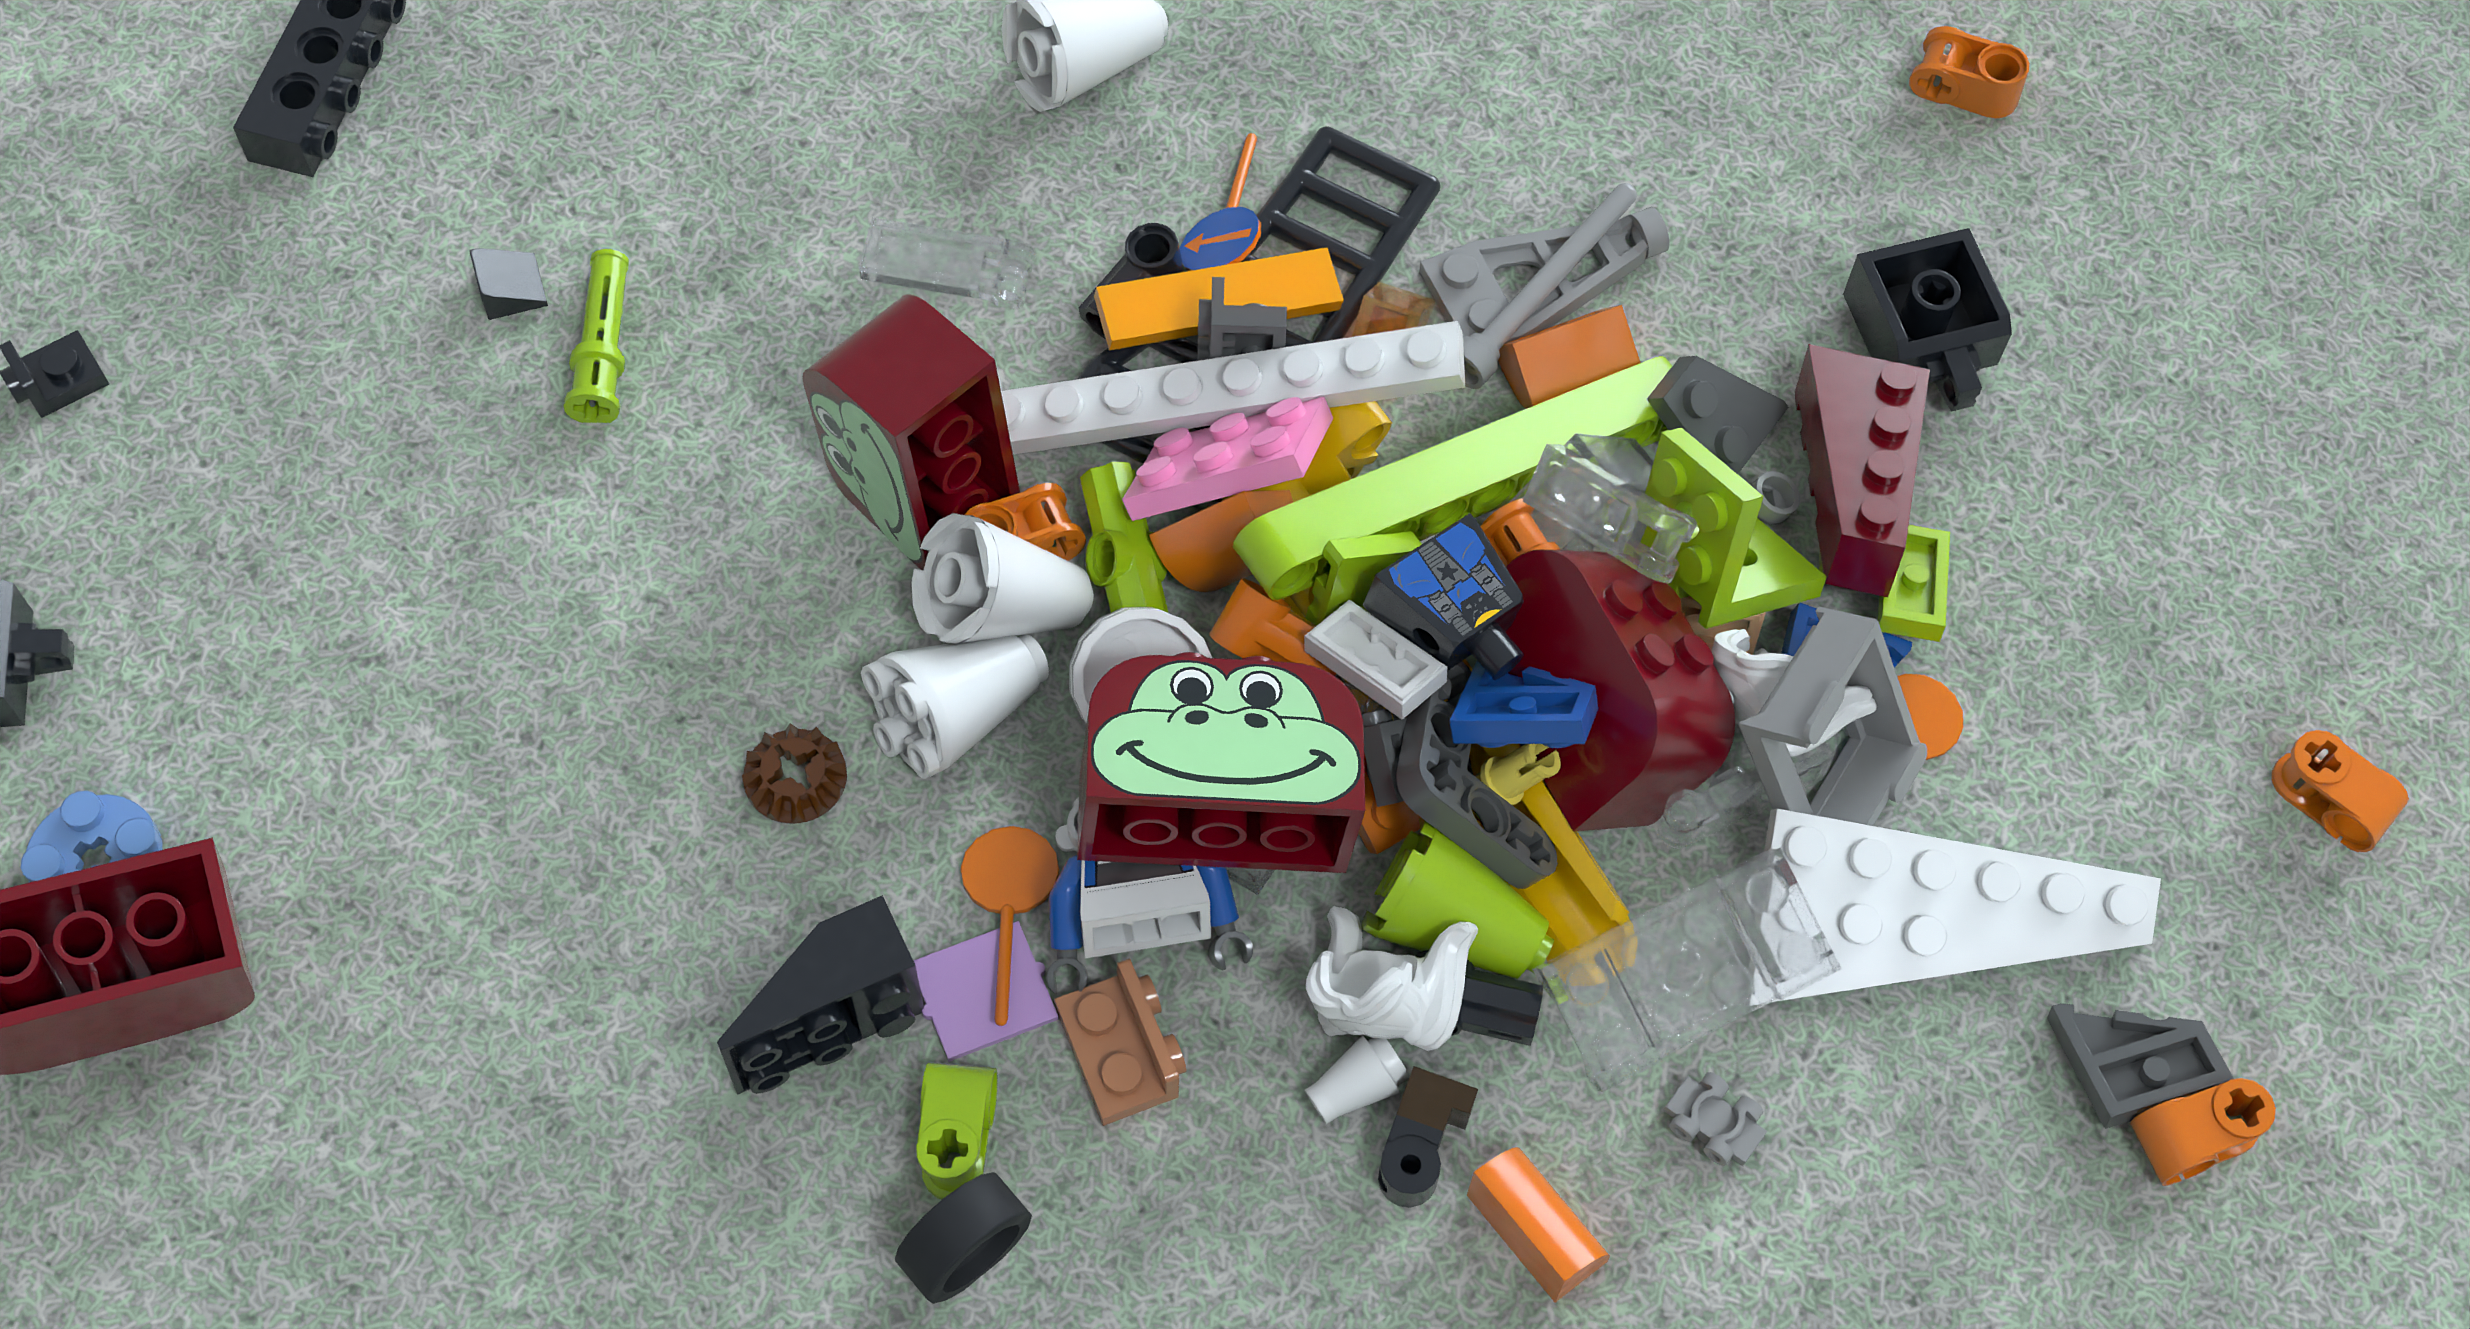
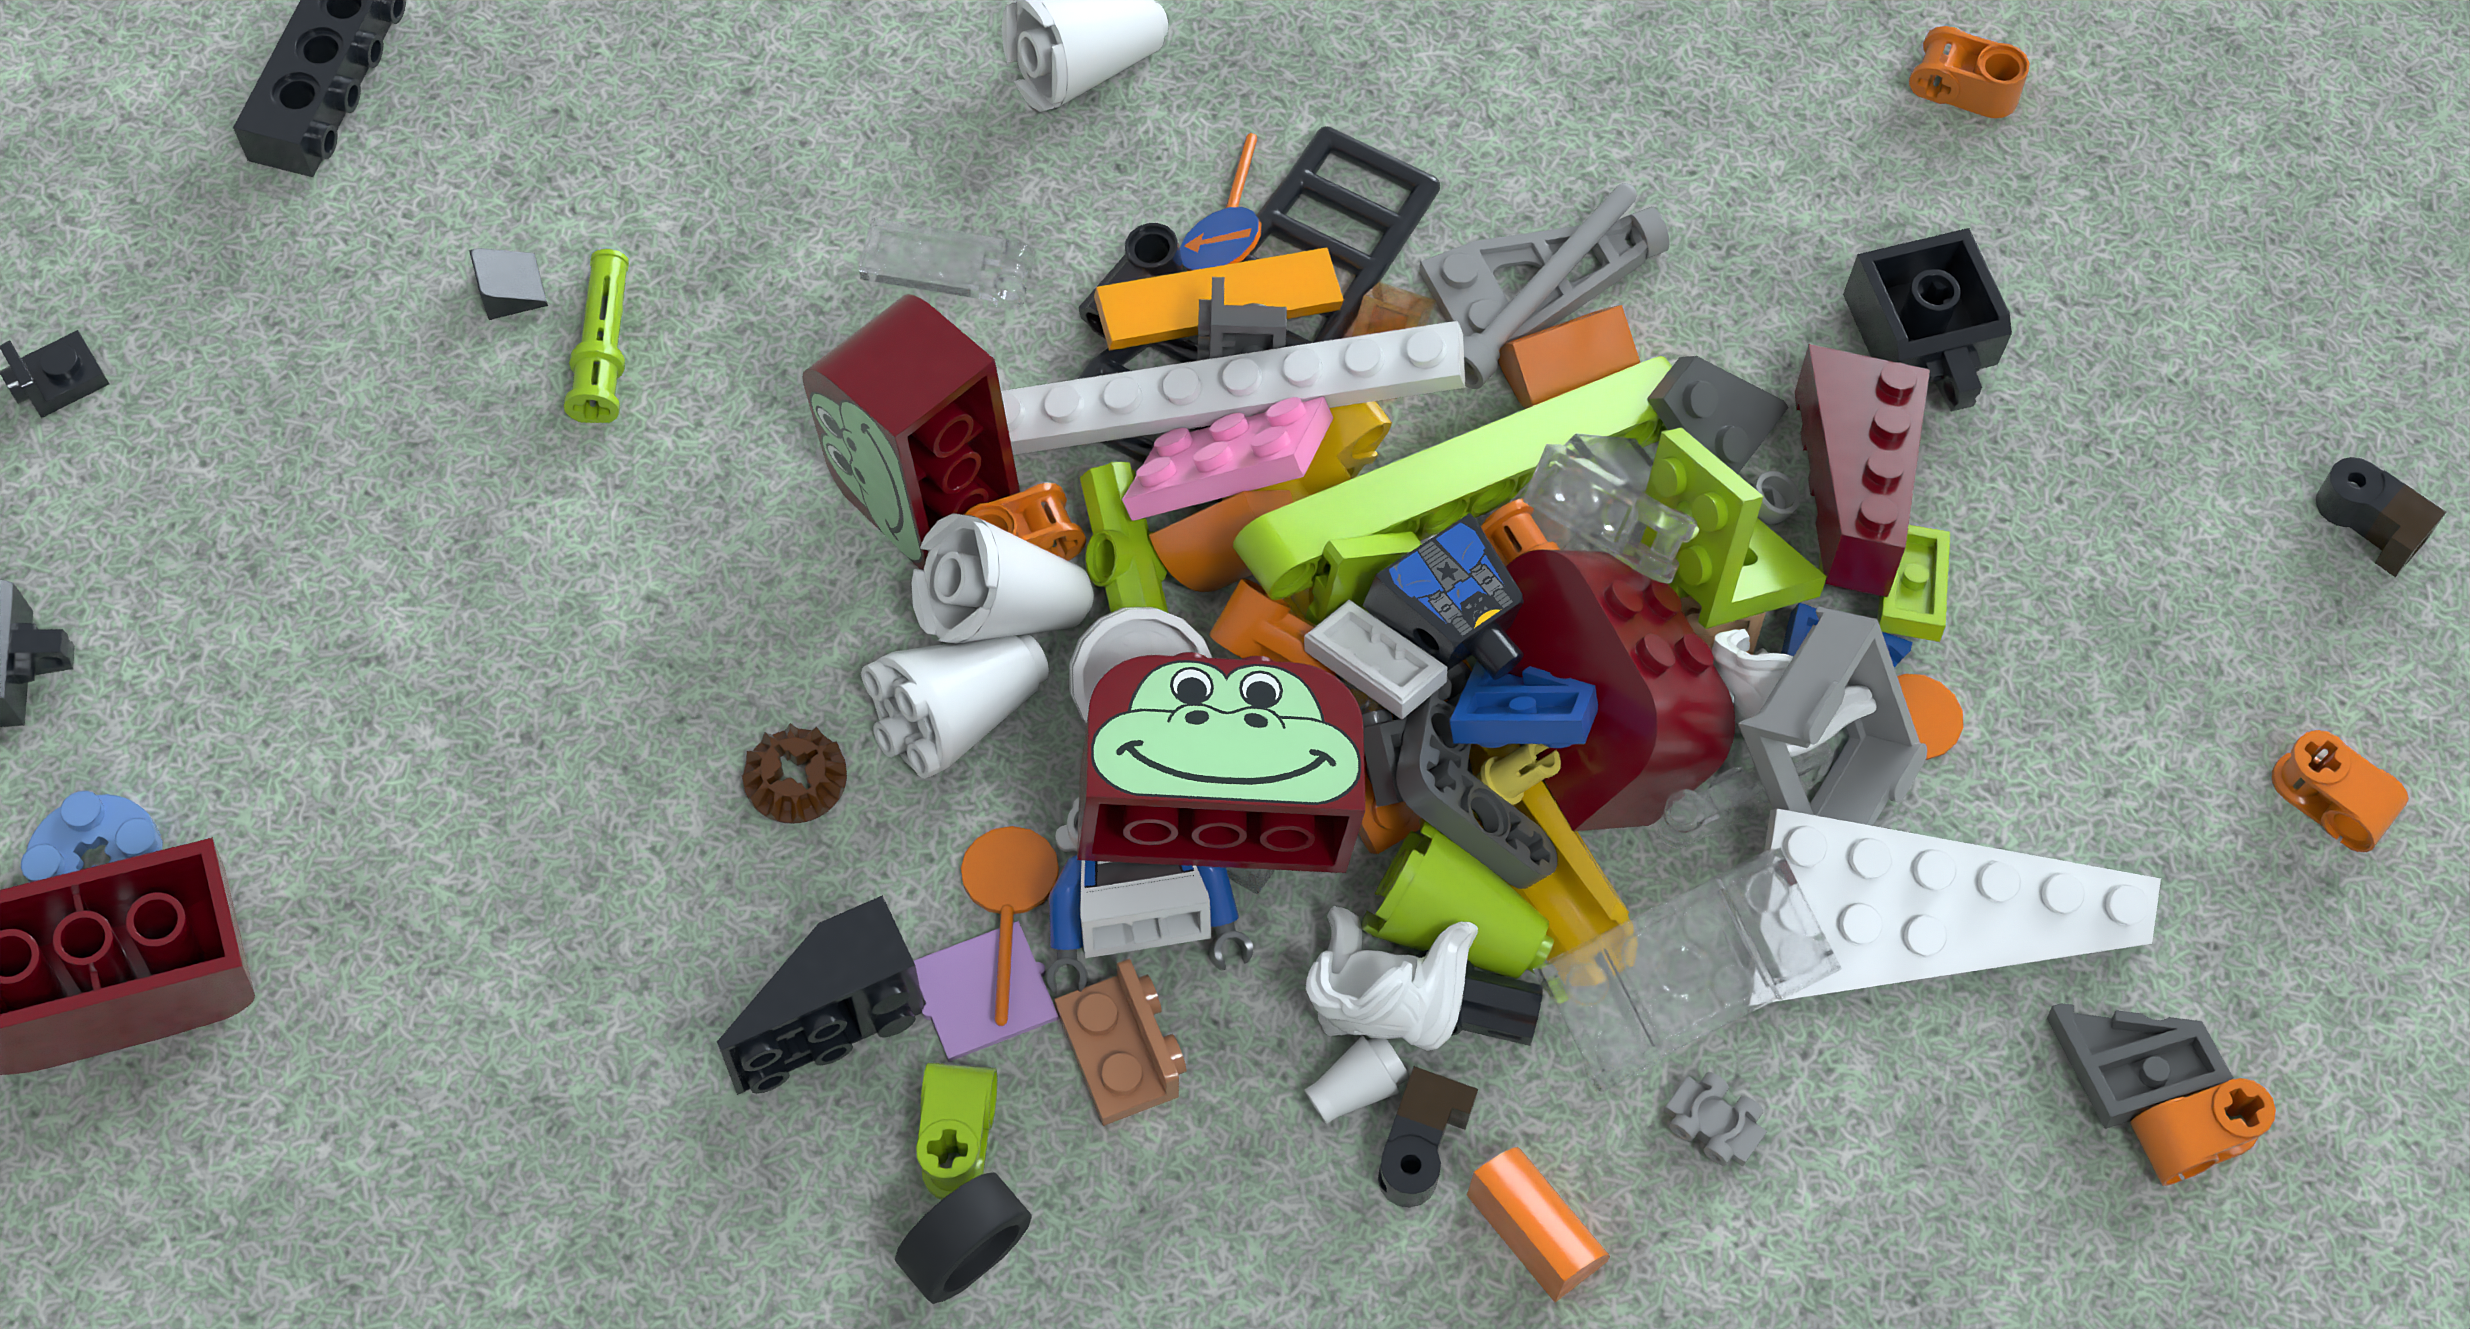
none -> leg [2316,457,2447,578]

